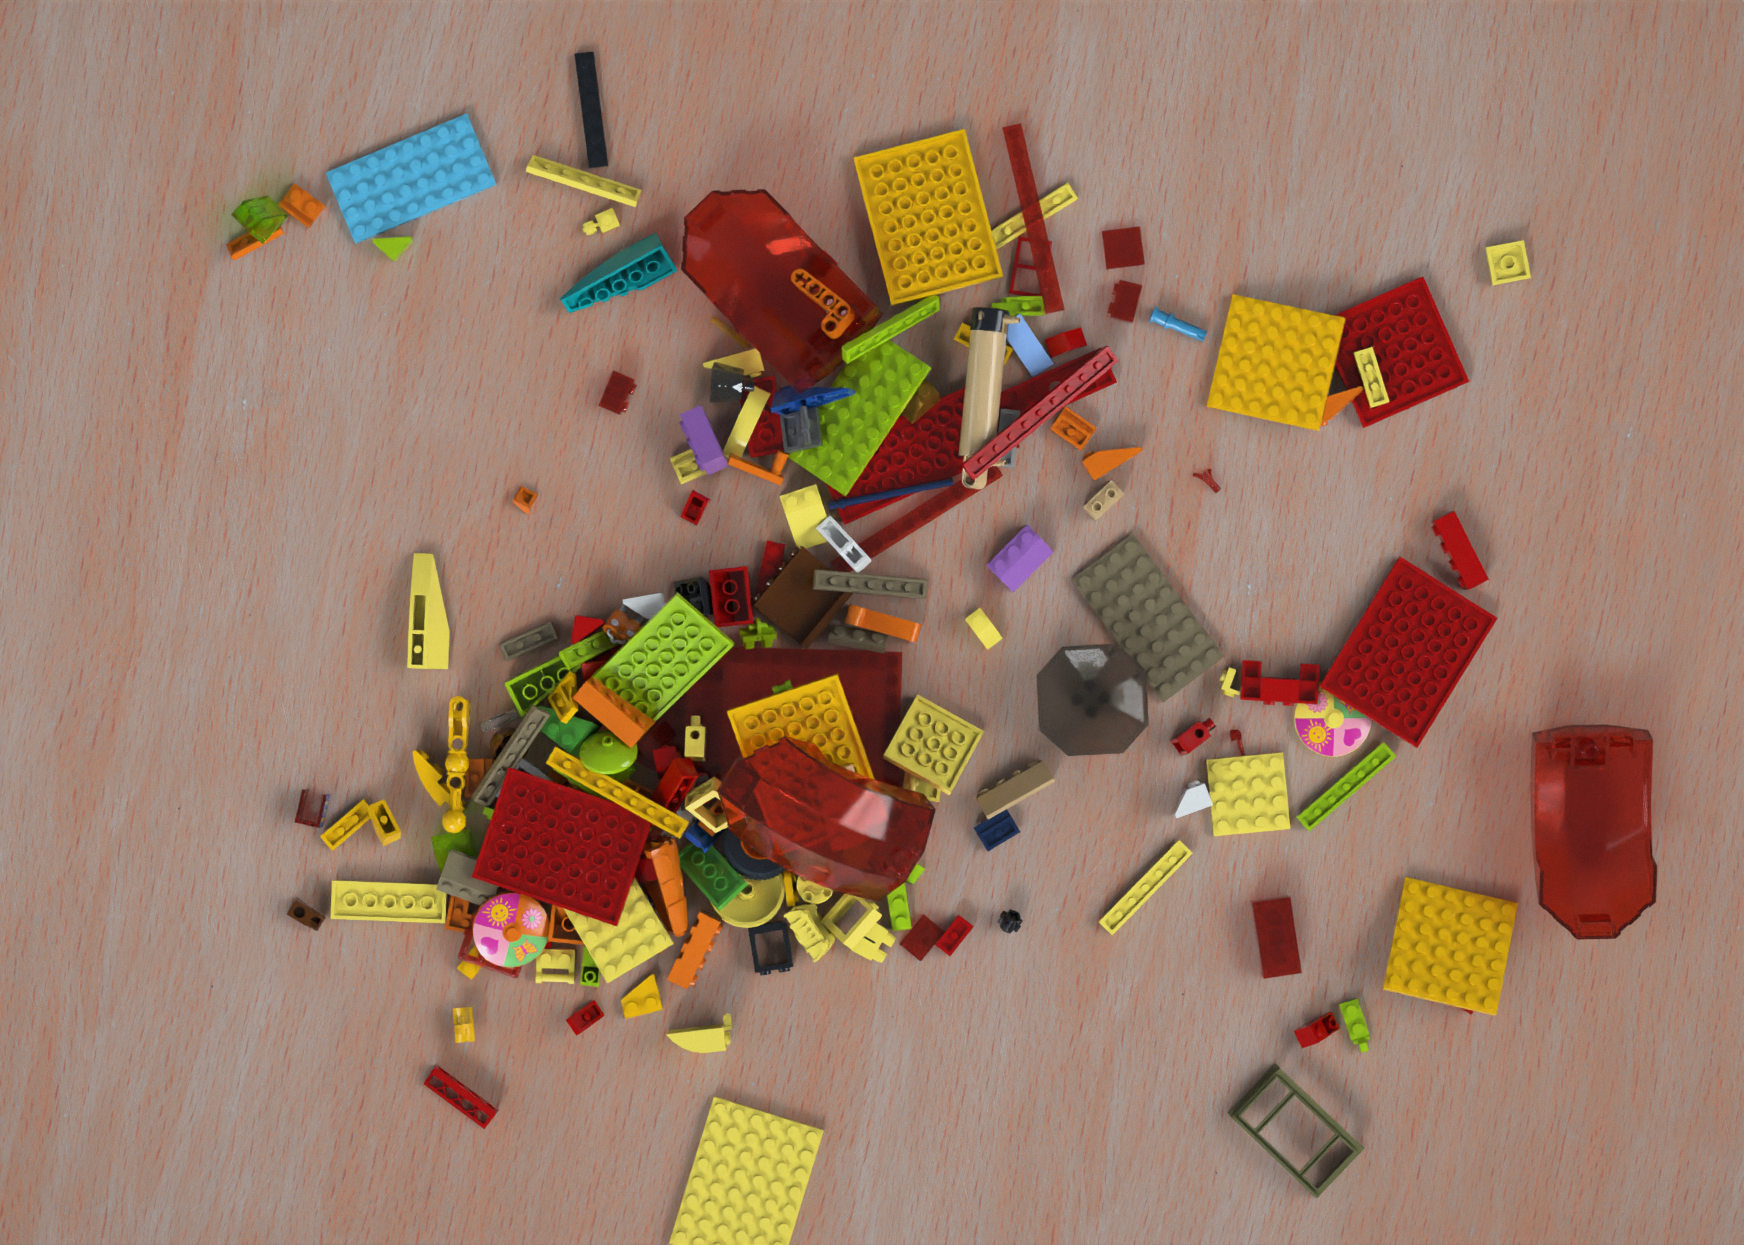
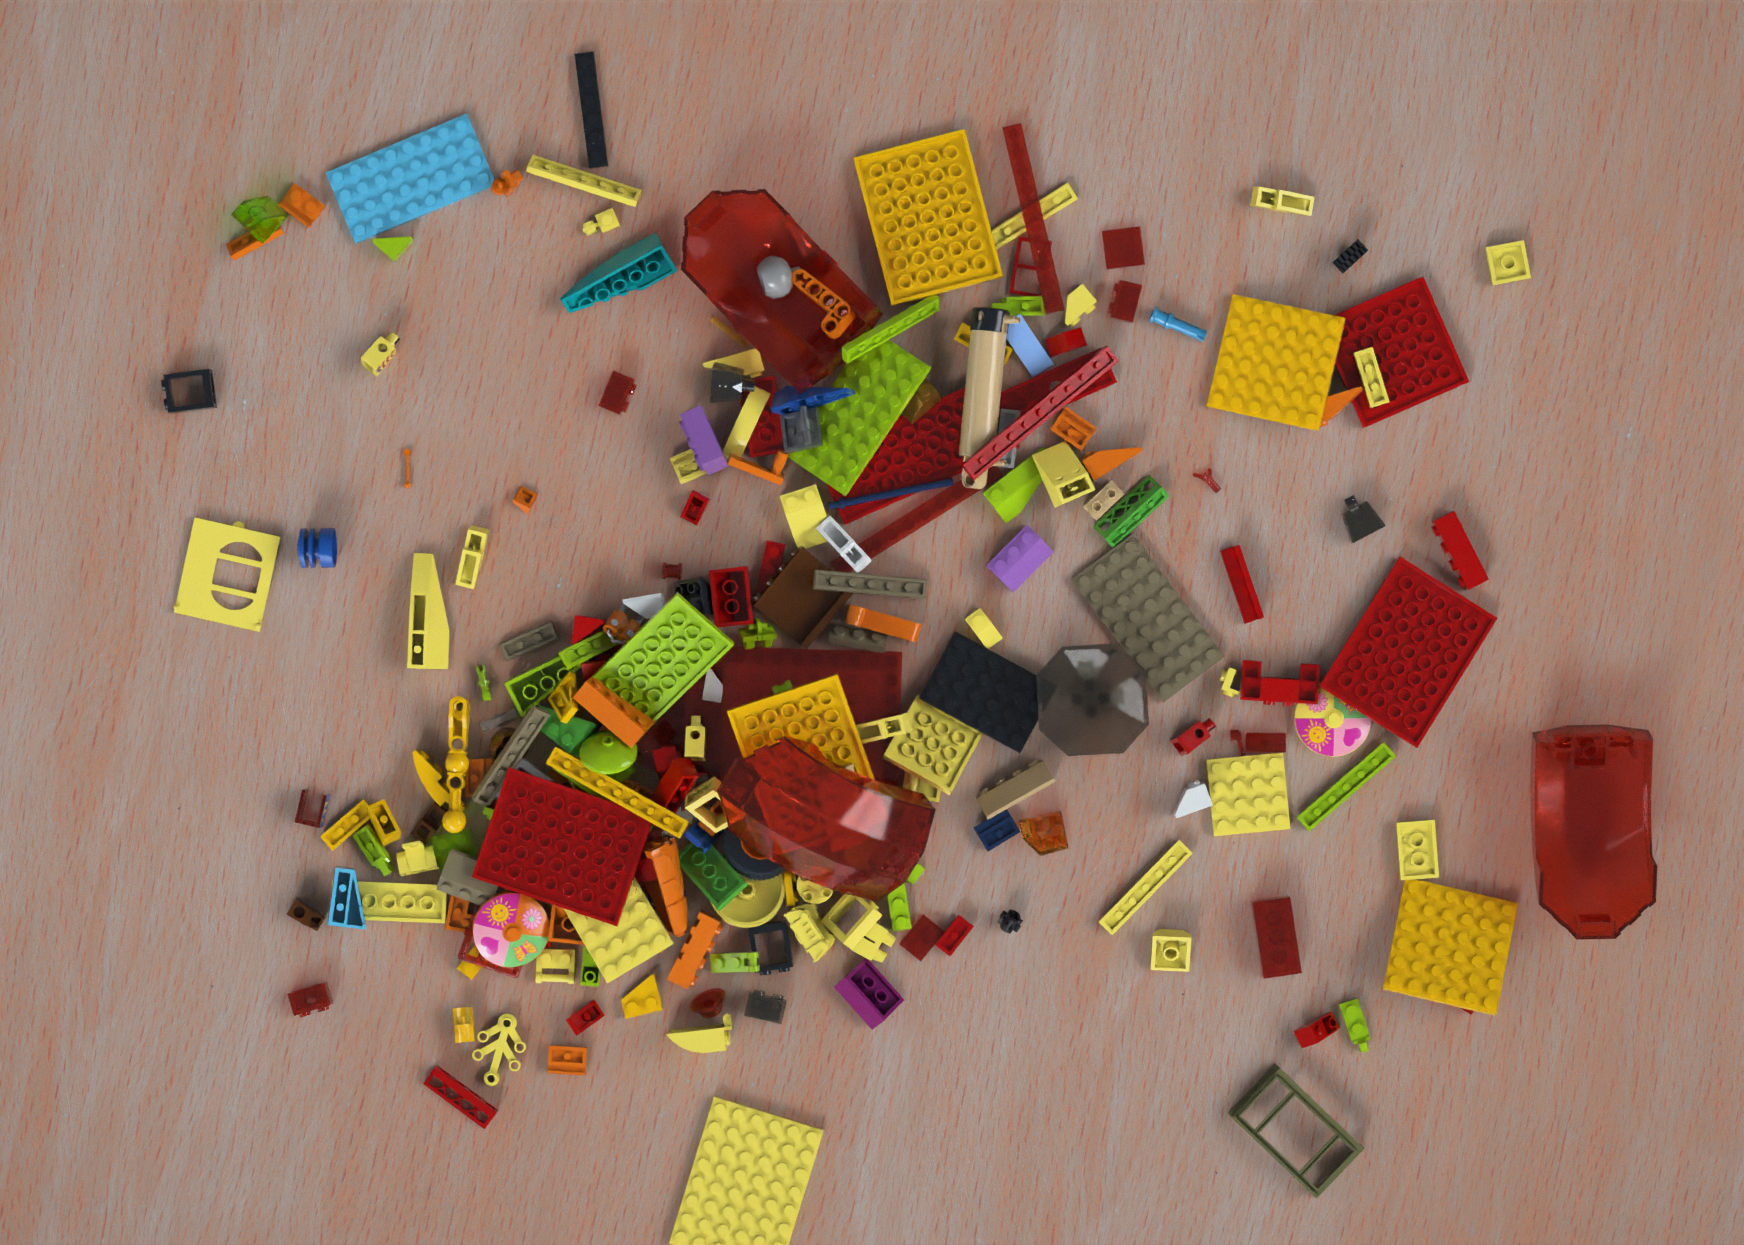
none -> black window [161,369,217,414]
none -> light yellow door [173,517,281,632]
none -> clear red brick [287,981,333,1018]
none -> blue wheel [297,528,337,568]
none -> medium azure wedge [328,866,366,930]
none -> lime hinge [353,824,395,876]
none -> light yellow torso [361,332,400,377]
none -> light yellow piece [396,841,440,877]
none -> orange hinge [403,449,411,489]
none -> reddish brown slope [410,801,448,845]
none -> light yellow slope [455,525,489,589]
none -> light yellow plant [472,1013,526,1086]
none -> lime piece [476,664,492,702]
none -> orange hips [491,169,523,197]
none -> orange plate [547,1045,588,1076]
none -> clear red bush [662,562,682,580]
none -> clear red hat [689,988,725,1019]
none -> white sticker [702,668,724,703]
none -> lime plate [710,951,760,973]
none -> clear smoke brick [744,989,787,1024]
none -> light grey piece [757,256,800,299]
none -> magenta slope [834,958,904,1030]
none -> light yellow slope [856,713,912,744]
none -> black plate [919,631,1056,754]
none -> lime wedge [983,447,1045,524]
none -> clear orange slope [1019,811,1068,856]
none -> light yellow slope [1032,441,1095,508]
none -> light yellow slope [1064,284,1097,327]
none -> bright green fence [1093,475,1169,548]
none -> light yellow slope [1151,929,1191,972]
none -> red fence [1220,545,1264,624]
none -> clear red slope [1245,732,1286,752]
none -> light yellow slope [1250,186,1315,216]
none -> black tyre [1332,239,1368,274]
none -> clear smoke torso [1341,495,1385,543]
none -> light yellow plate [1396,819,1439,880]

